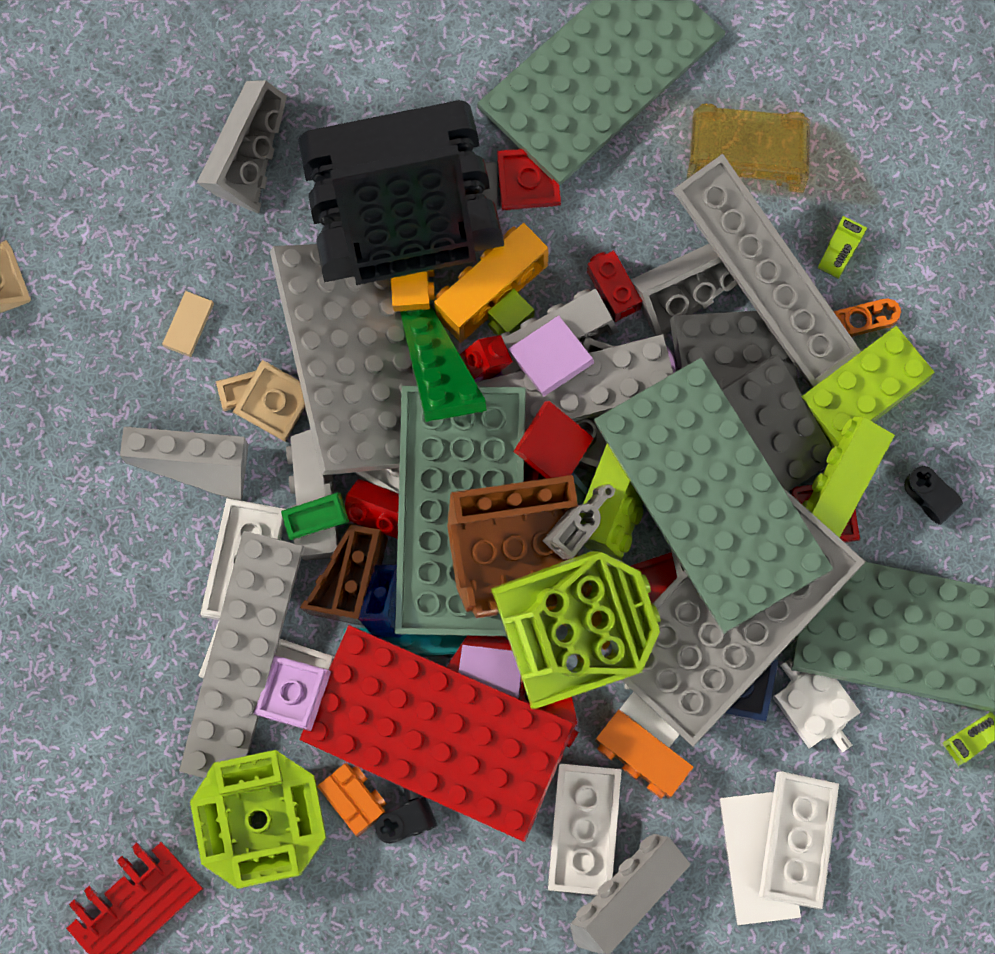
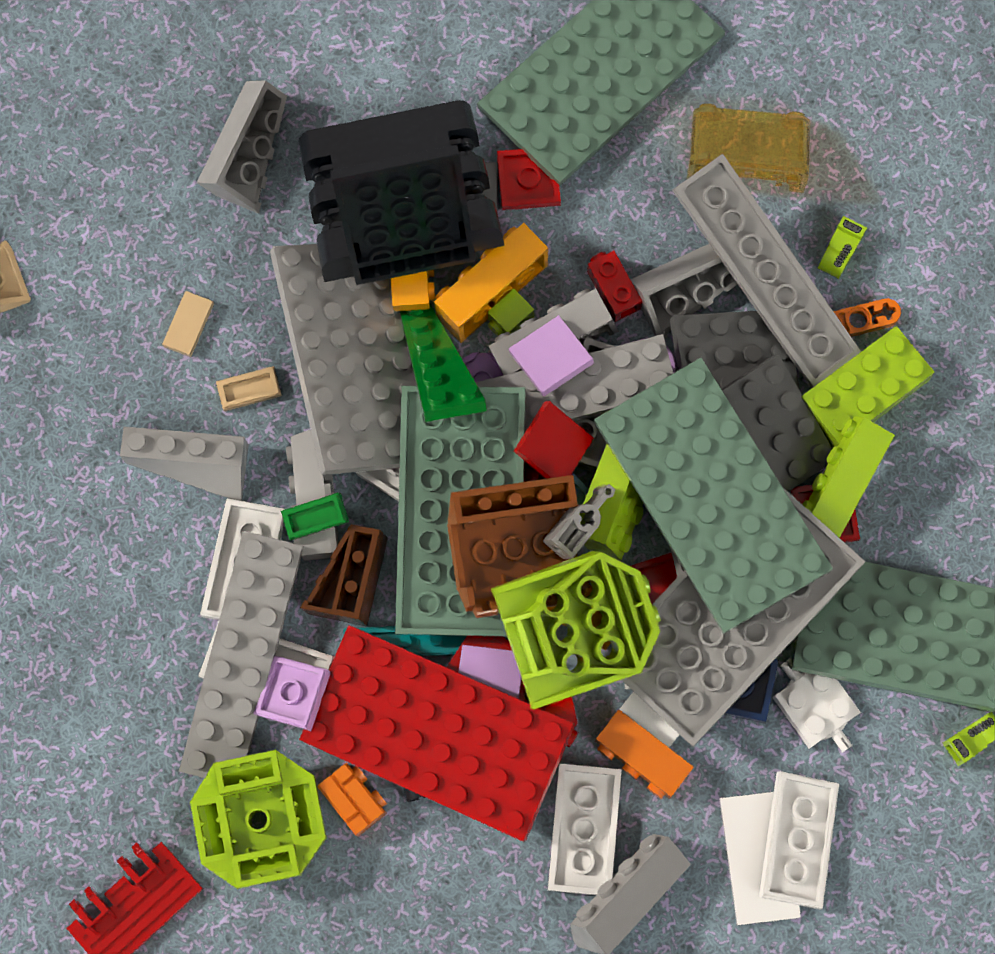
tan tile [233,360,305,442] -> none
red brick [345,479,399,539] -> none
clear blue brick [359,565,402,638] -> none
black piece [375,797,438,844] -> none
red brick [459,335,513,382] -> none
black piece [904,466,963,525] -> none

